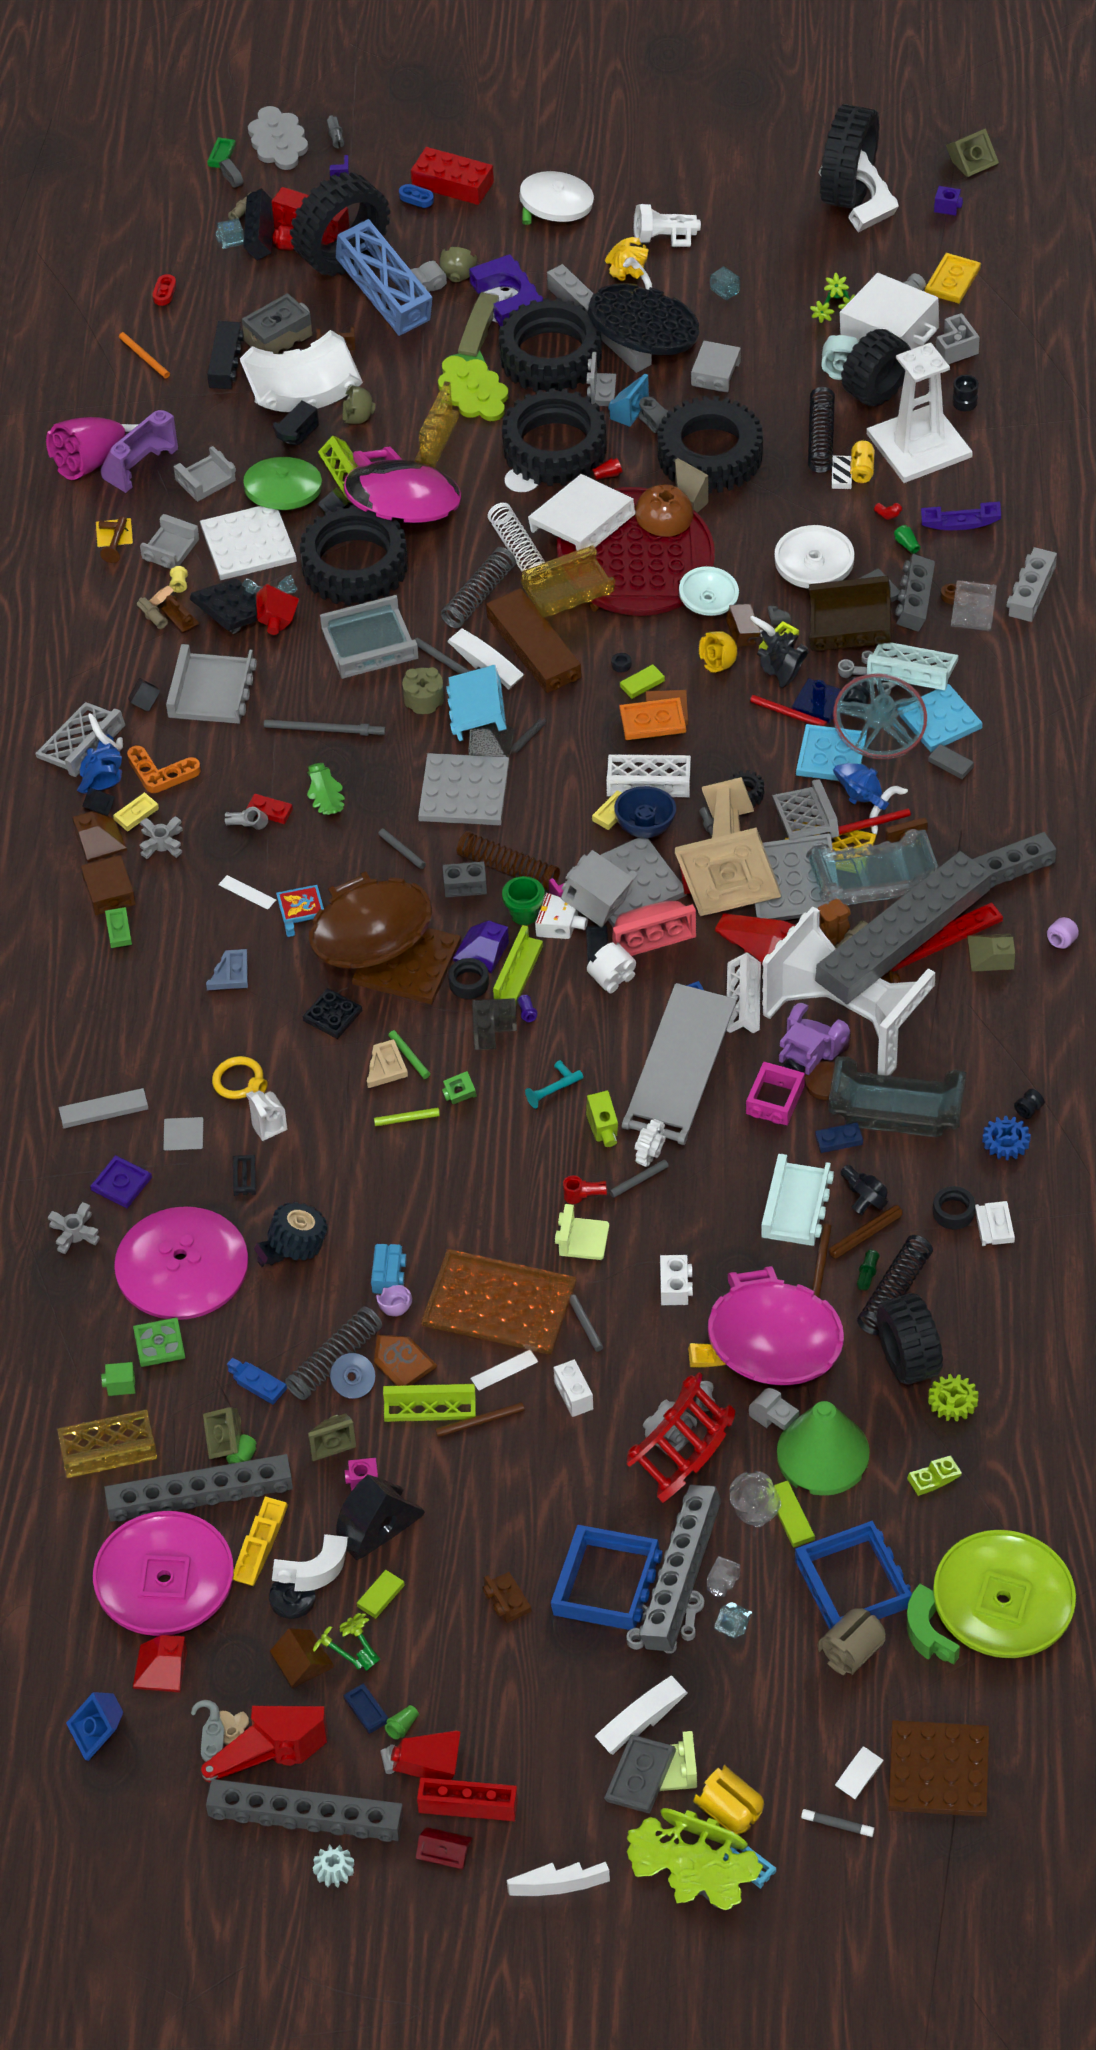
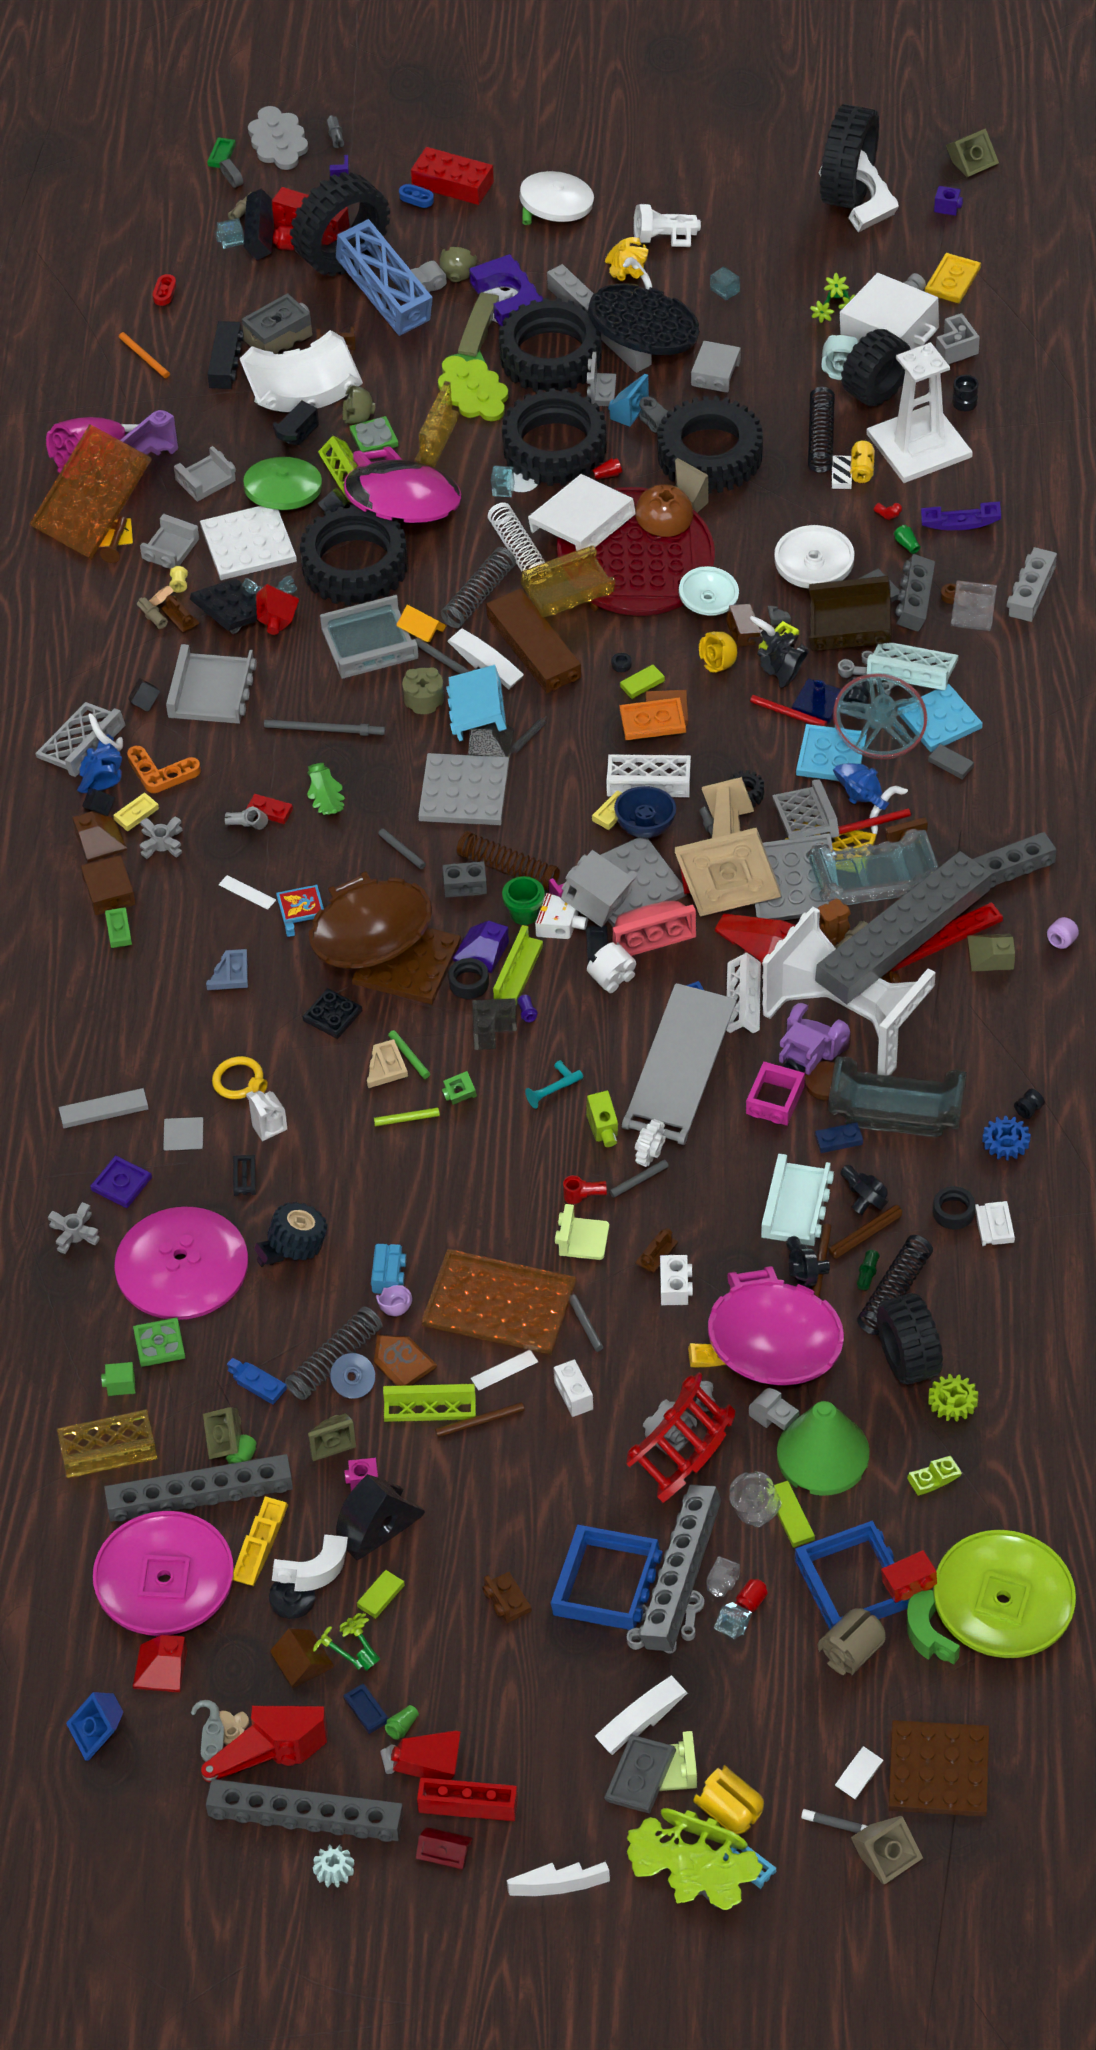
none -> clear orange plate [29,424,152,560]
none -> light grey piece [349,416,399,452]
none -> light orange panel [397,605,447,643]
none -> clear light blue brick [491,466,515,497]
none -> reddish brown hinge [635,1228,678,1273]
none -> red brick [735,1579,768,1615]
none -> black pin [786,1236,830,1287]
none -> dark tan slope [851,1816,923,1885]
none -> red brick [881,1550,937,1603]

